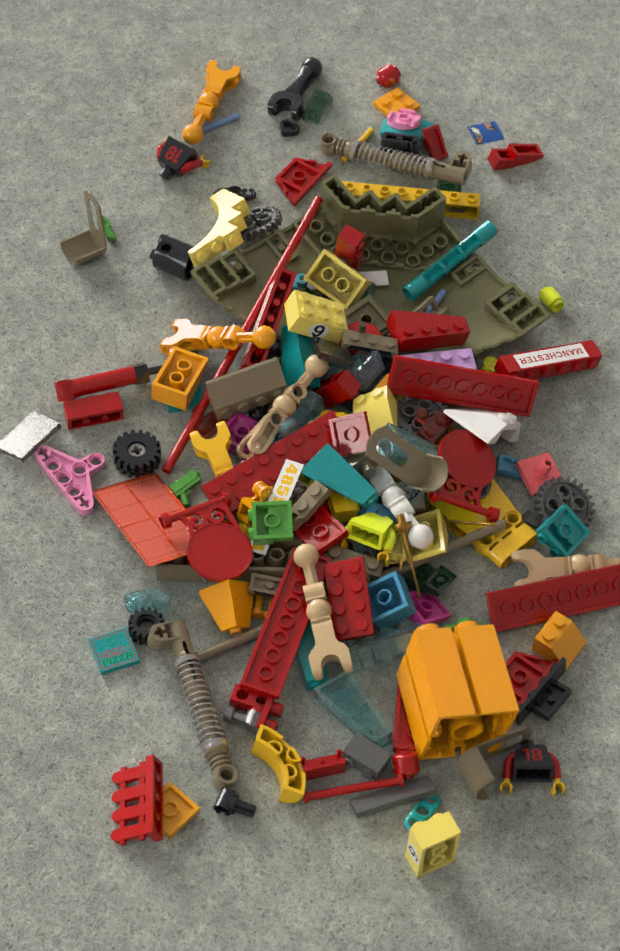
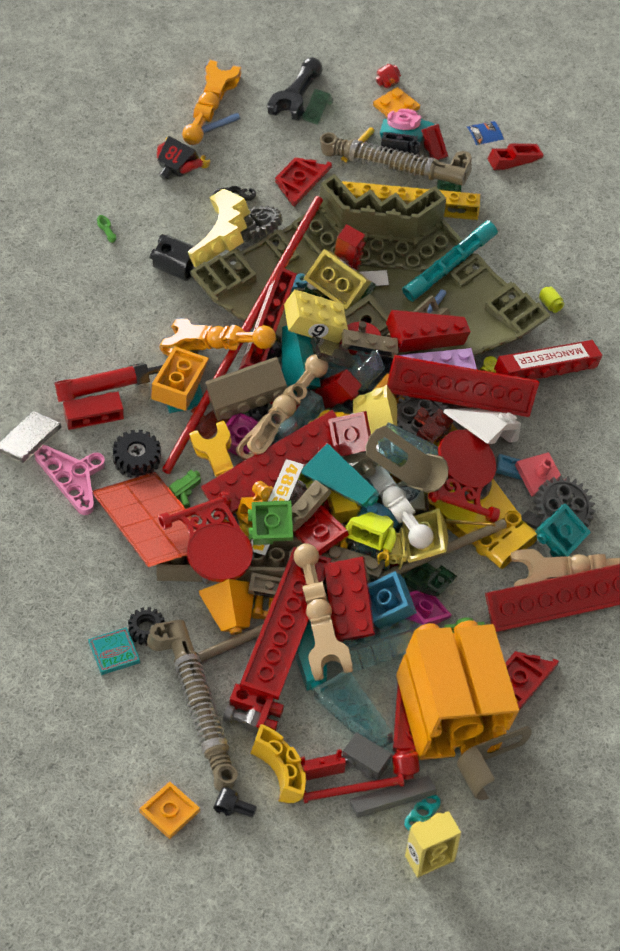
dark tan piece [60,190,107,266] -> none
red fence [111,755,163,846] -> none
clear light blue slope [124,588,171,613] -> none
black tile [280,119,300,137] -> none
pearl gold sword [392,513,421,598] -> none
torso [500,740,565,796] -> none
black bracket [516,657,572,726] -> none
light orange slope [532,611,587,670] -> none

